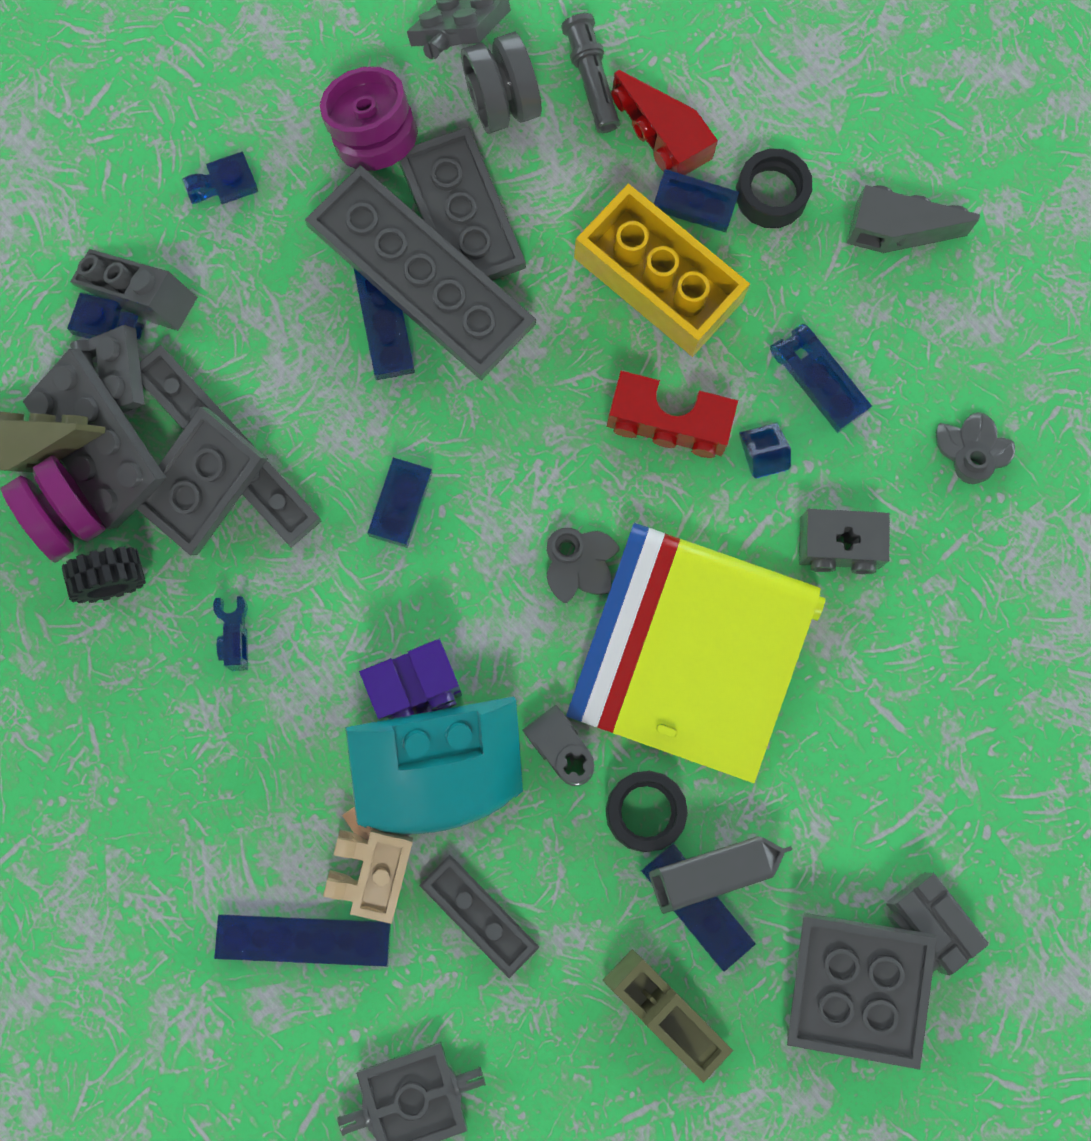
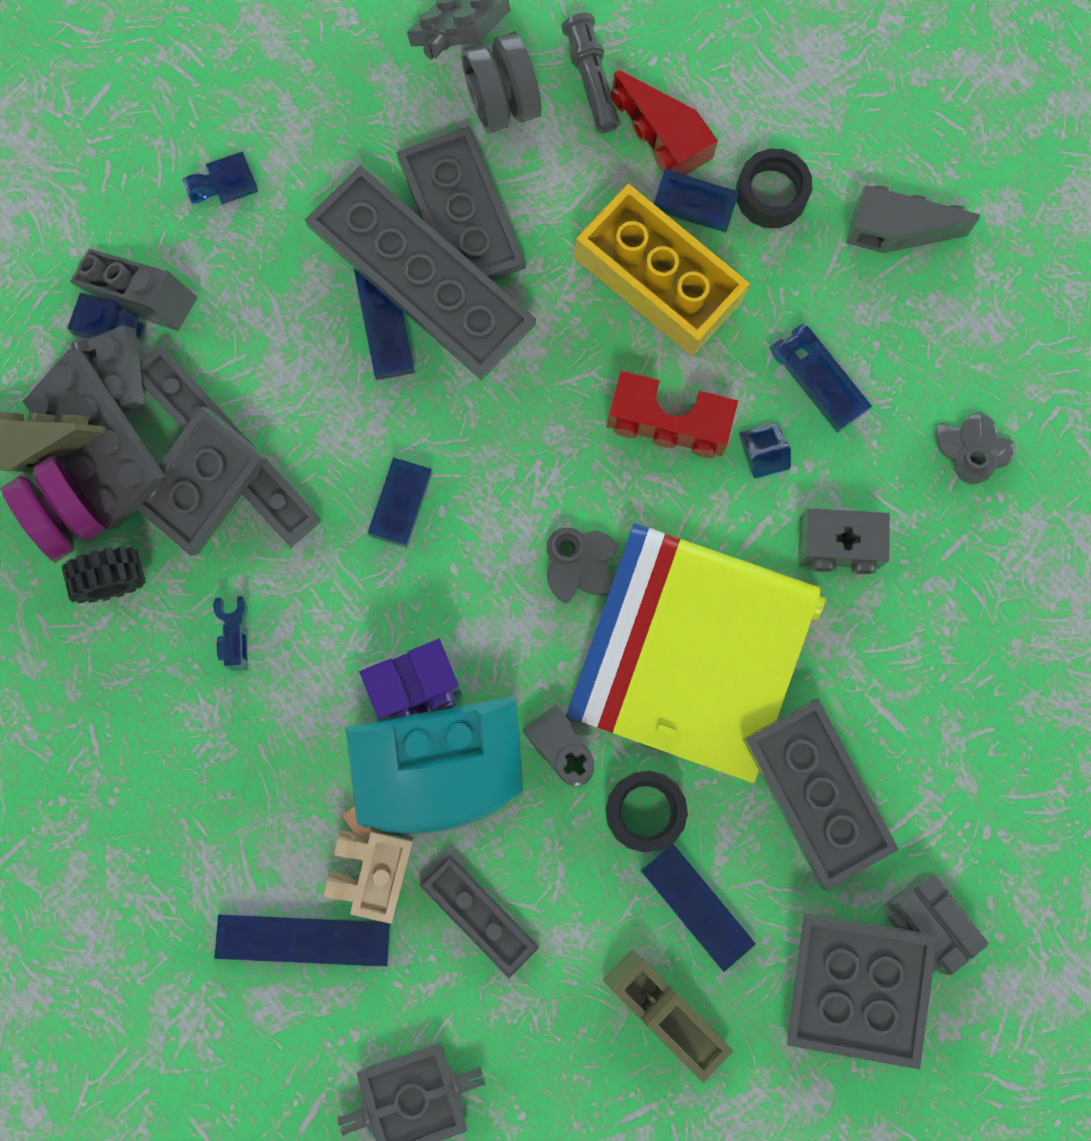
magenta wheel [319,67,418,171] -> none
dark grey piece [649,836,792,914] -> none
none -> dark grey plate [742,699,899,891]

